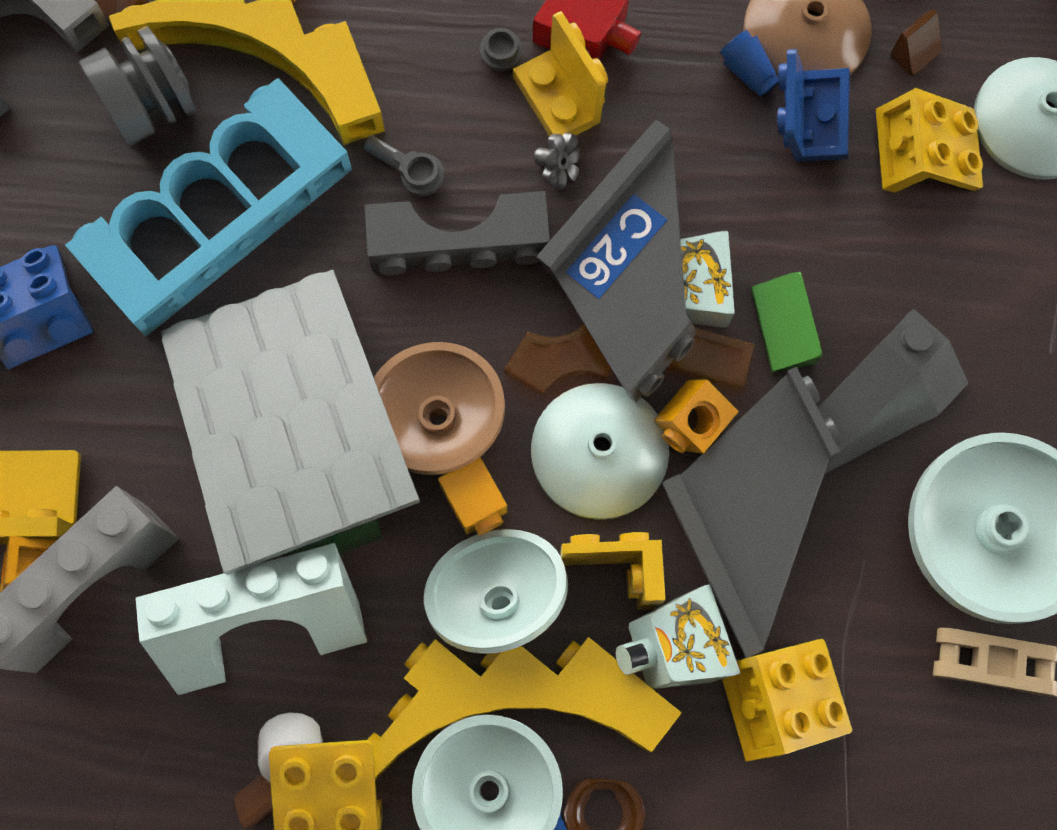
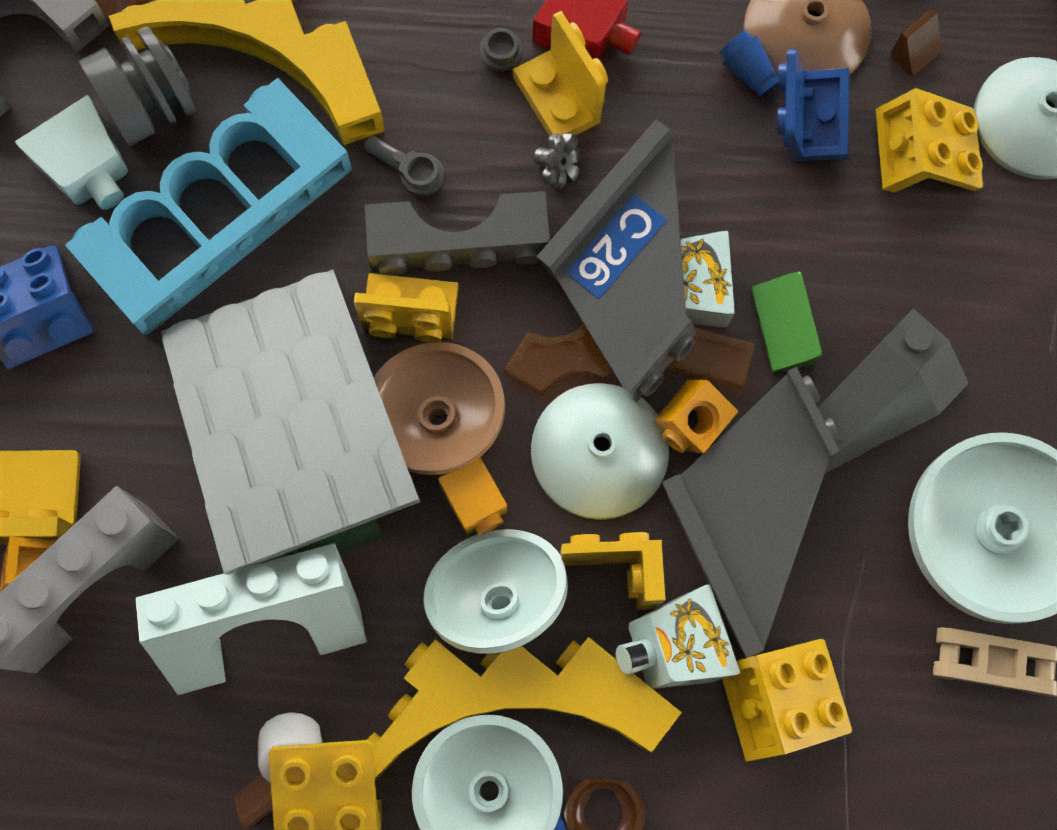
none -> light aqua torso [15,95,128,210]
none -> yellow bracket [354,273,459,343]

